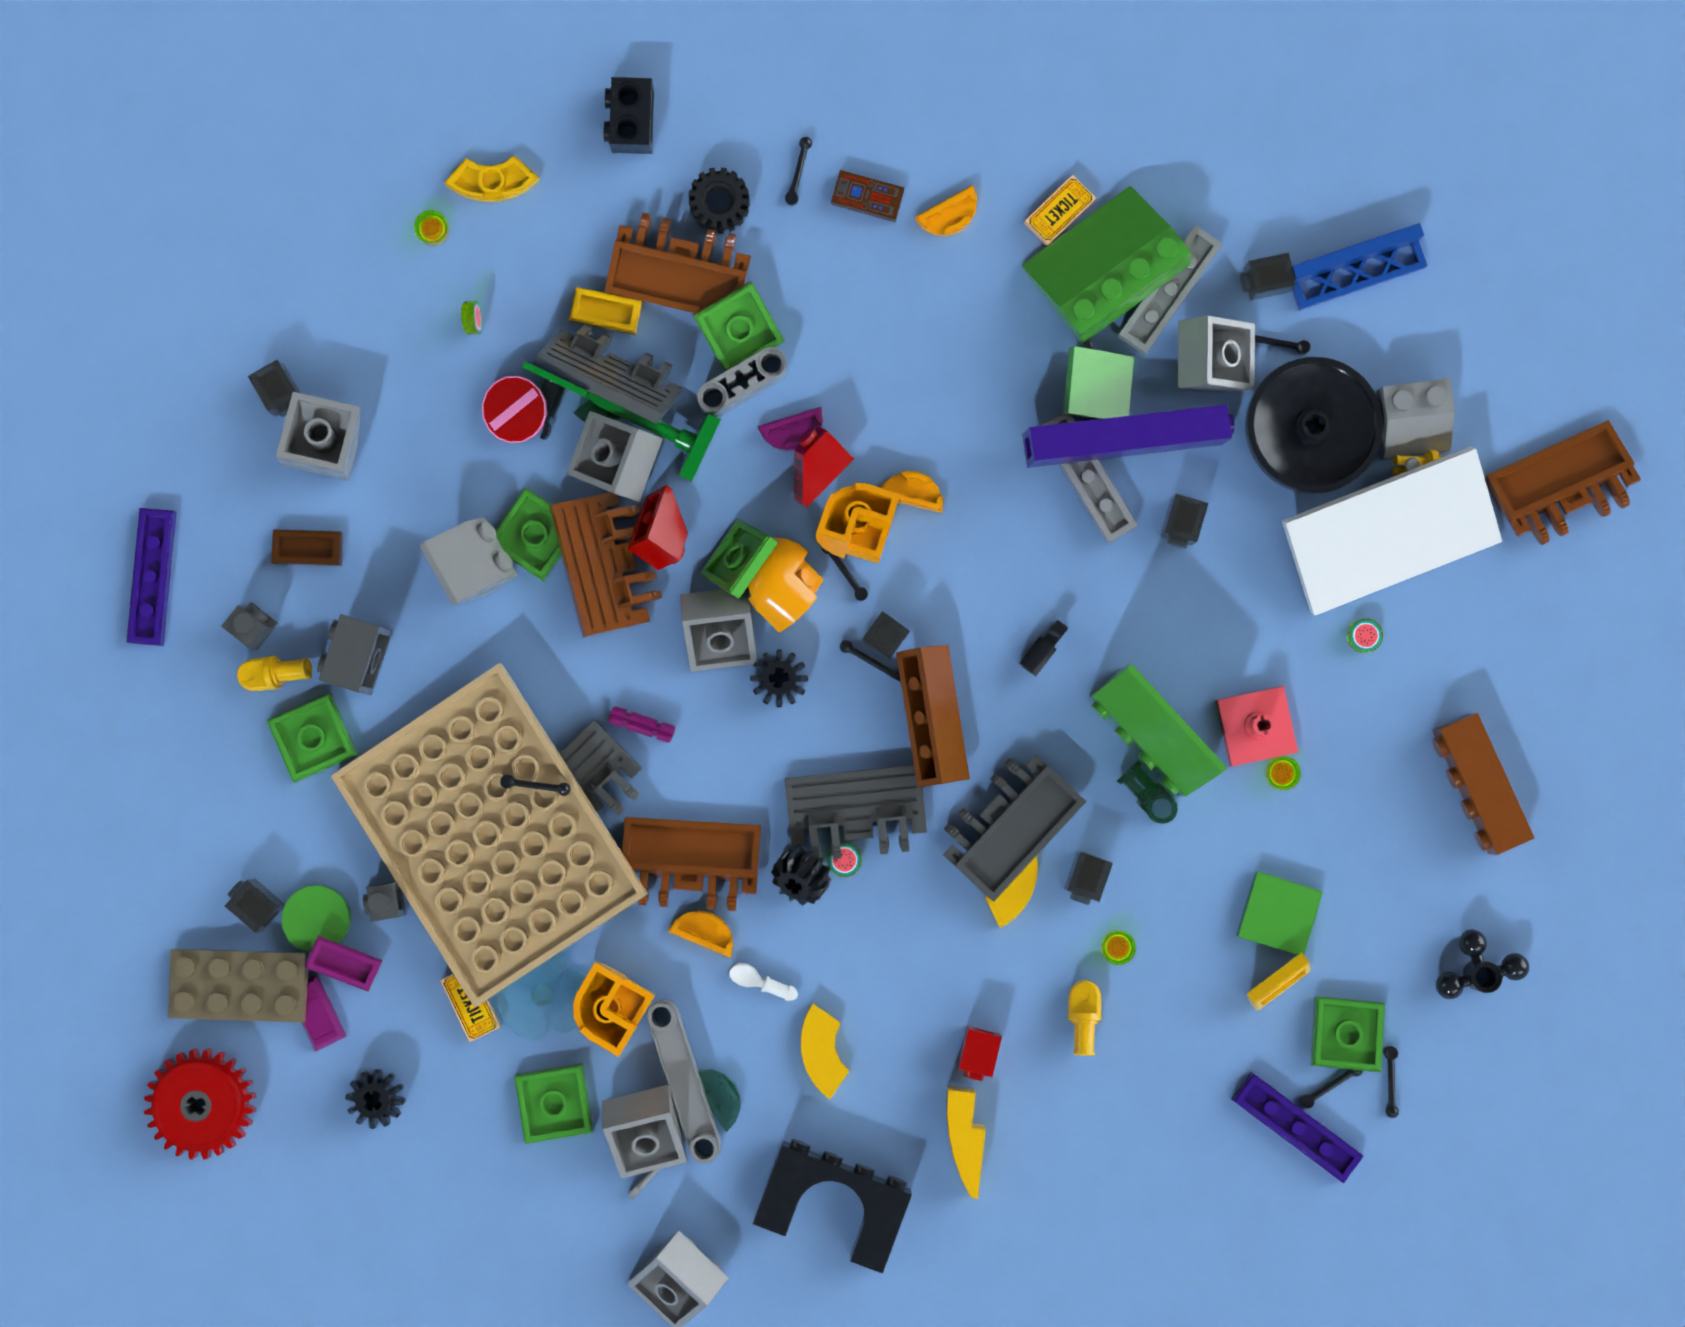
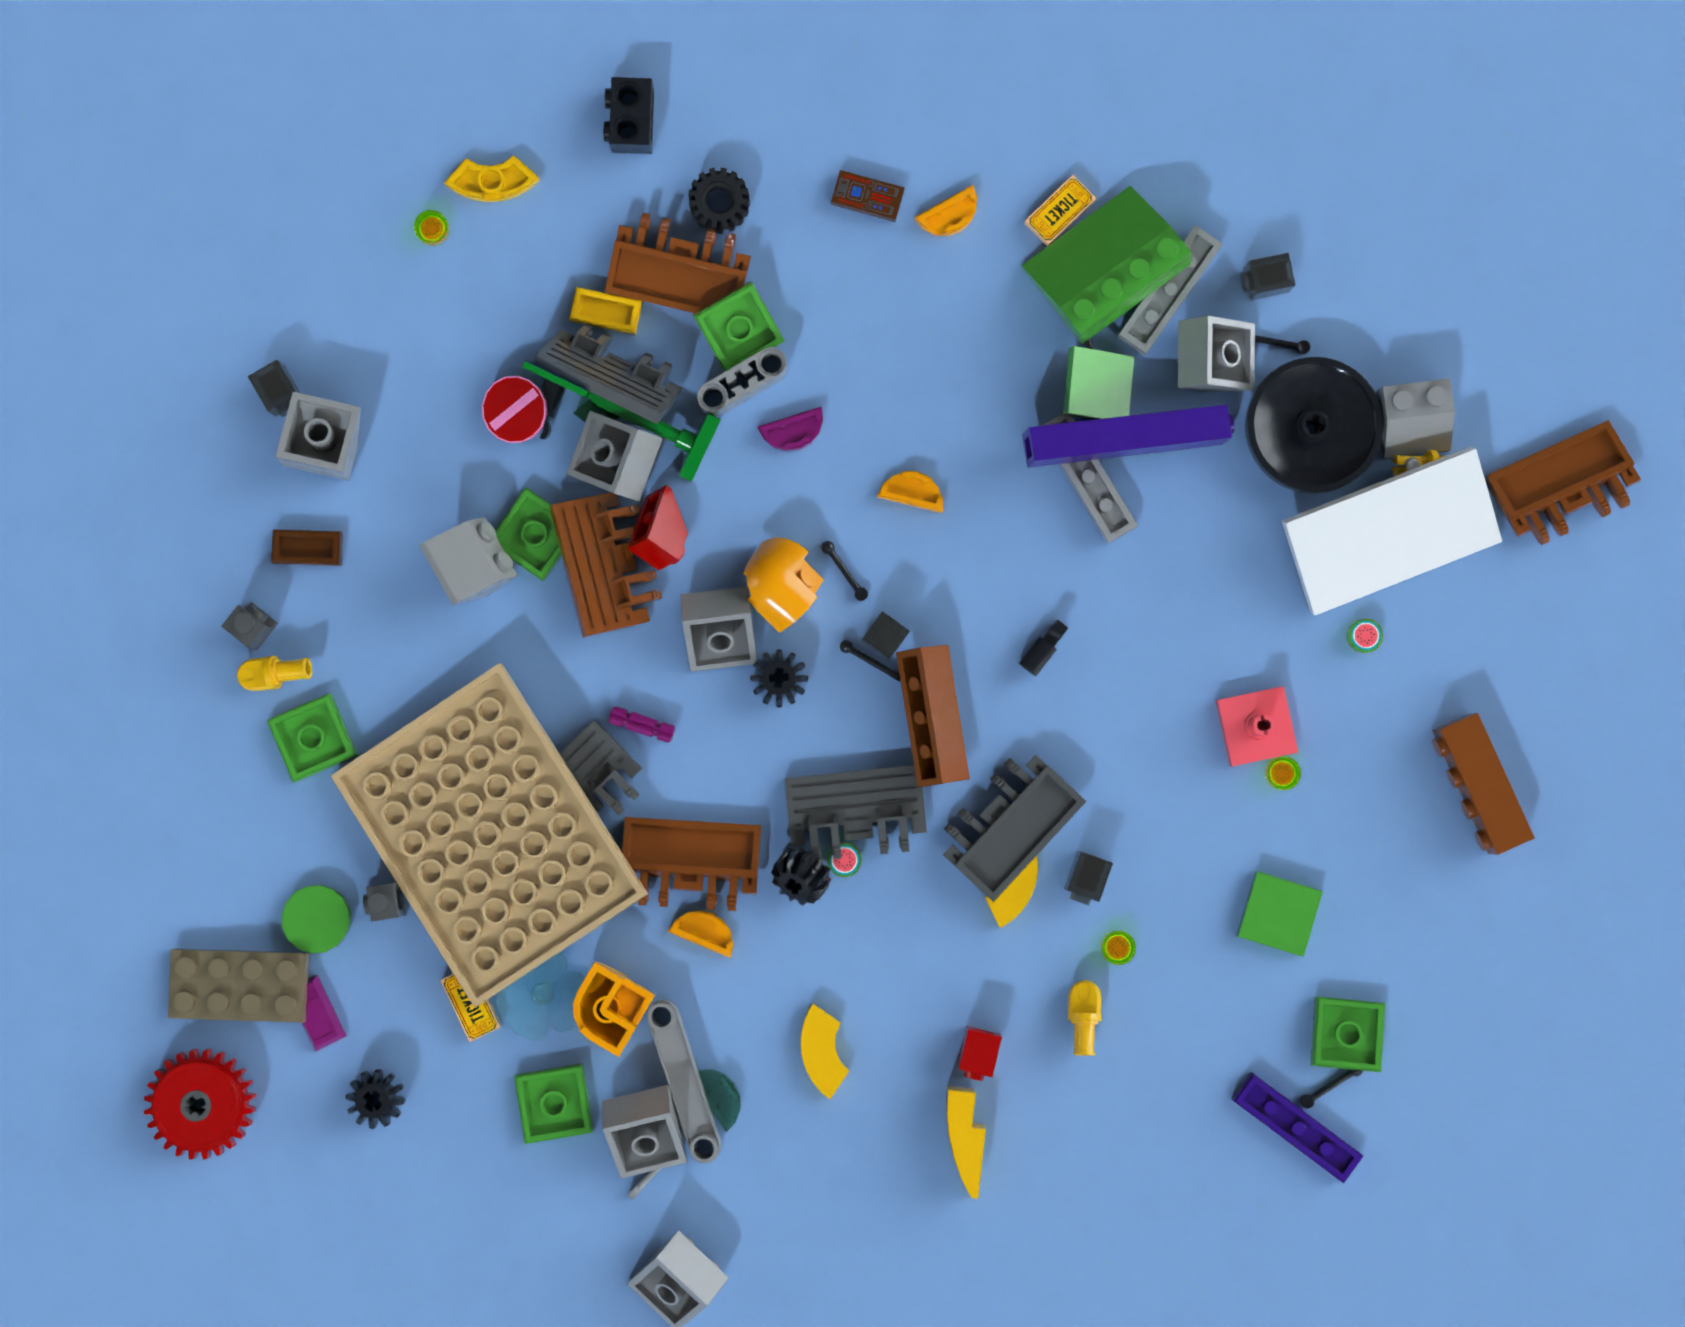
dark purple tile [126,508,177,646] -> none
clear smoke brick [225,878,285,933] -> none
magenta tile [304,936,382,992] -> none
dark grey brick [317,614,393,695] -> none
clear neon green tile [461,300,482,335] -> none
black hinge [500,775,571,796] -> none
bright green tile [700,519,778,599] -> none
white piece [729,963,798,1001] -> none
black arch [753,1139,912,1274] -> none
black hinge [785,137,812,206] -> none
red slope [794,427,854,507] -> none
light orange brick [815,482,900,564] -> none
bright green slope [1089,664,1227,796] -> none
clear green connector [1117,761,1178,824] -> none
clear smoke brick [1160,494,1209,549] -> none
yellow tile [1247,952,1311,1010] -> none
blue fence [1286,223,1428,311] -> none
black hinge [1383,1046,1399,1118] -> none
black piece [1436,929,1529,999] -> none

